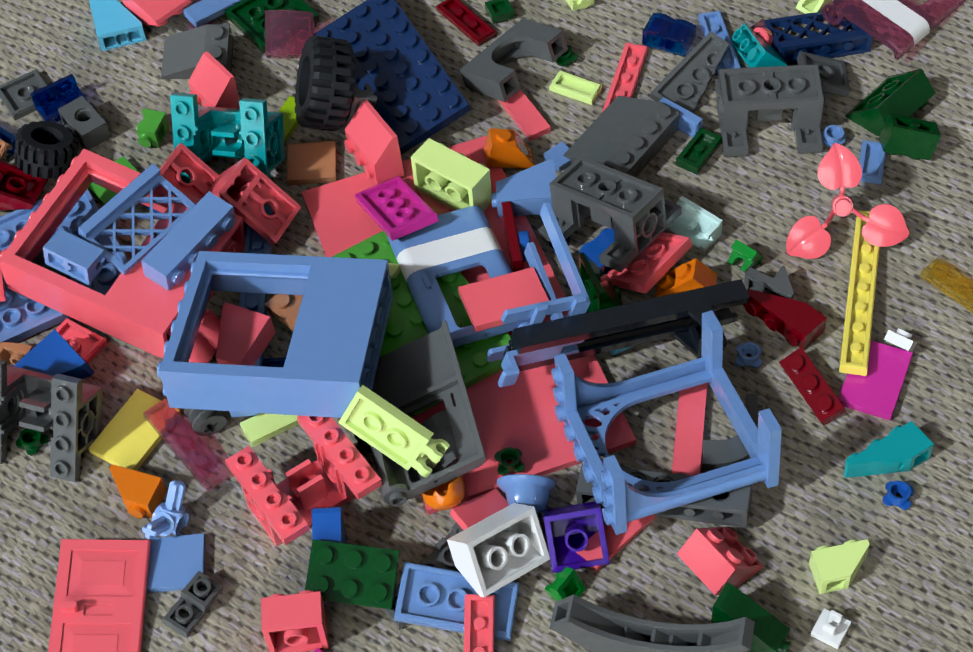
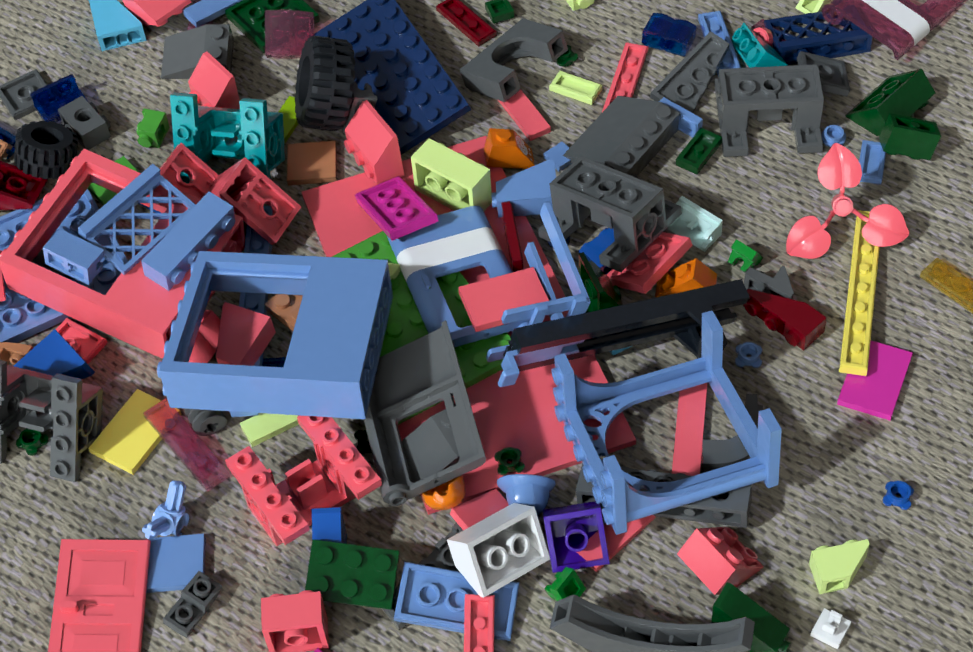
orange slope [109,464,167,519] -> none
yellowish green tile [338,385,450,478] -> none
blue tile [518,230,530,262] -> none
dark red plate [779,347,846,426] -> none
teal slope [843,421,934,478] -> none
white plate [884,328,917,352] -> none

